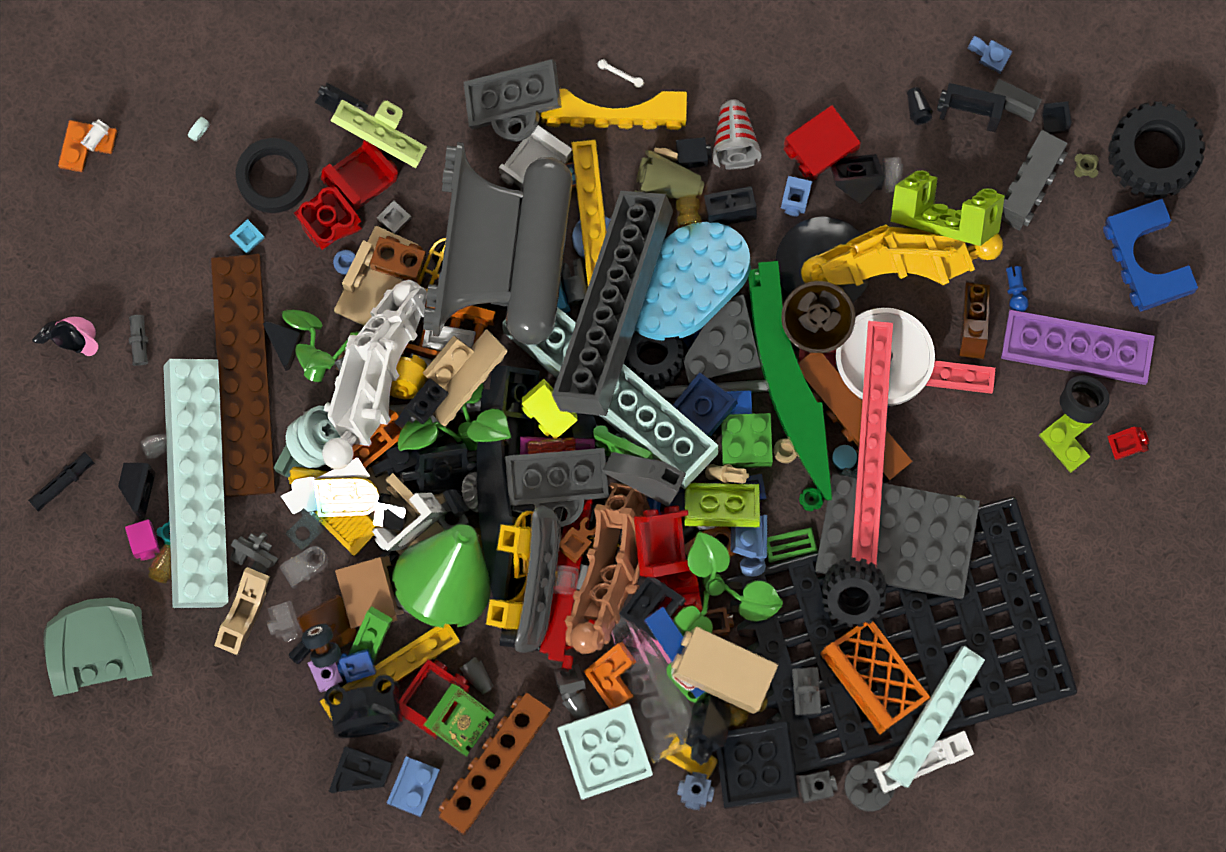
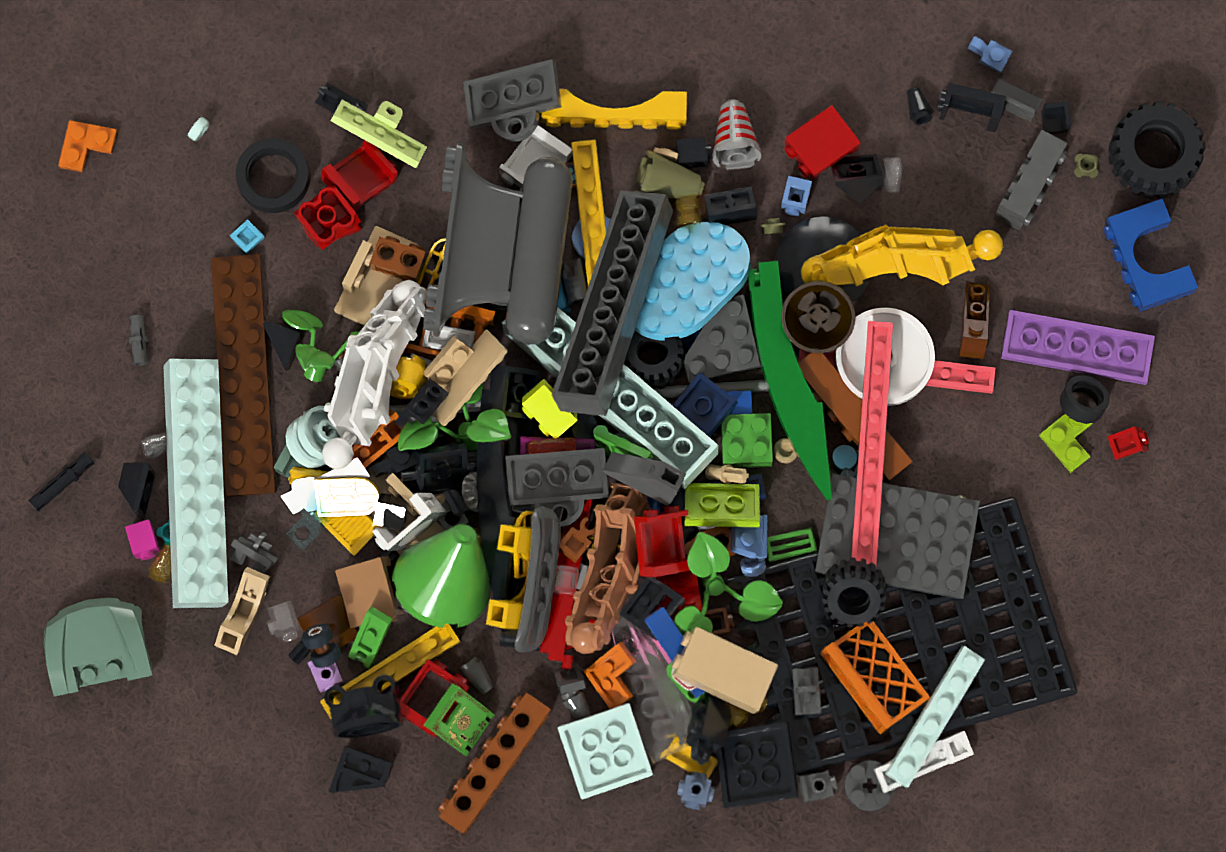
black hair [32,316,98,356] -> none
white pin [80,120,109,152] -> none
clear piece [279,546,329,589] -> none
medium blue tile [333,250,356,275] -> none
blue bracket [337,649,377,683] -> none
light grey tile [377,201,411,234] -> none
medium blue plate [387,756,440,817] -> none
white hinge [598,59,643,88] -> none
green plate [799,487,823,511] -> none
lime plate [891,171,1005,246] -> none
blue pin [1006,266,1029,312] -> none
none -> olive plate [761,218,786,234]

